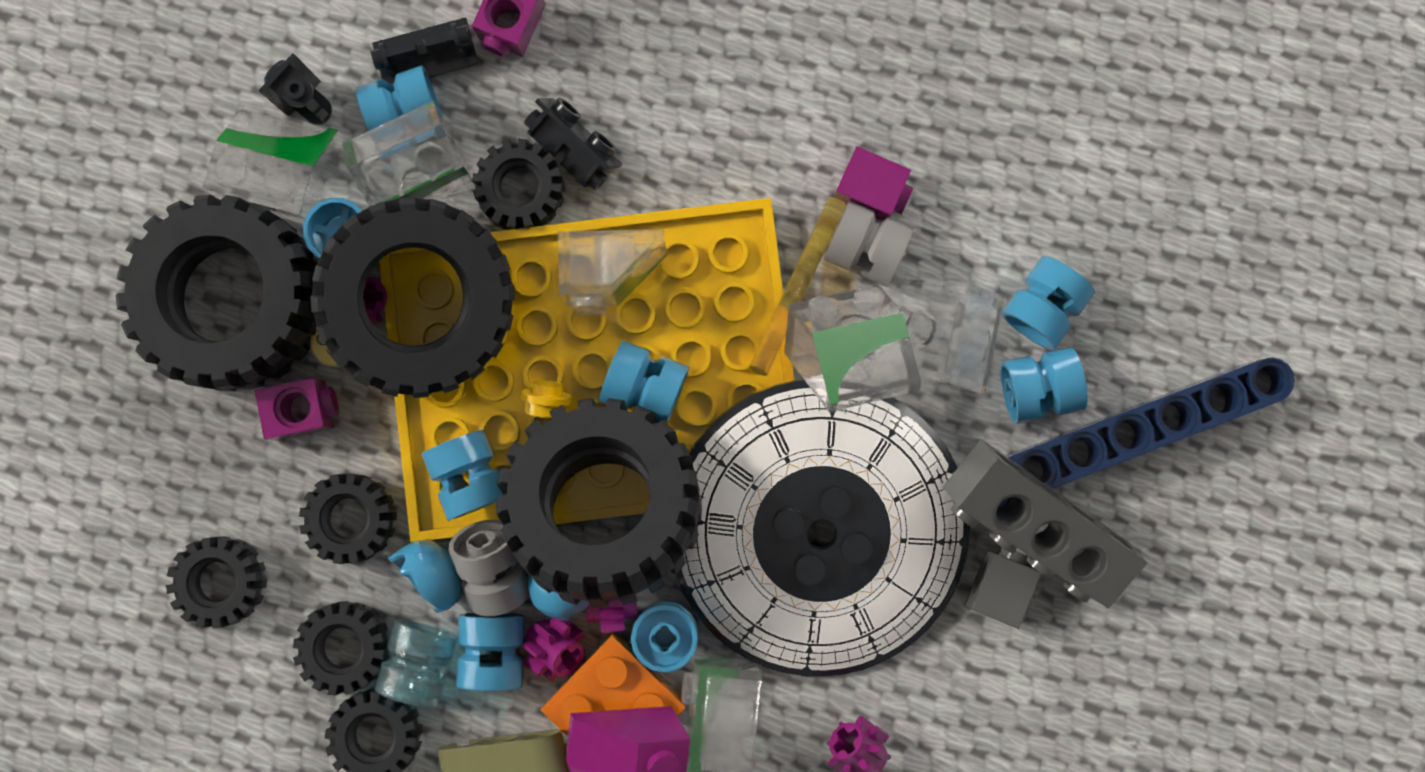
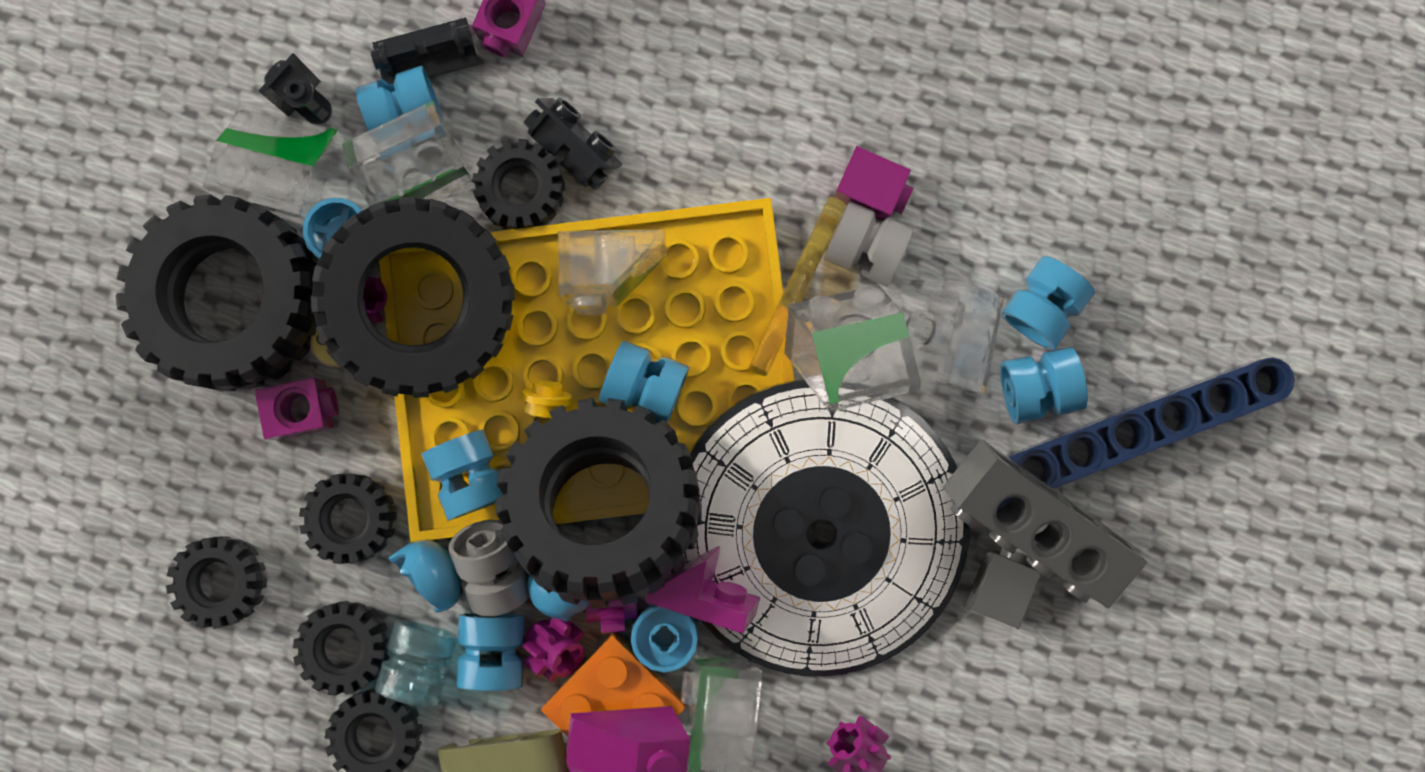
none -> magenta slope [646,546,760,633]

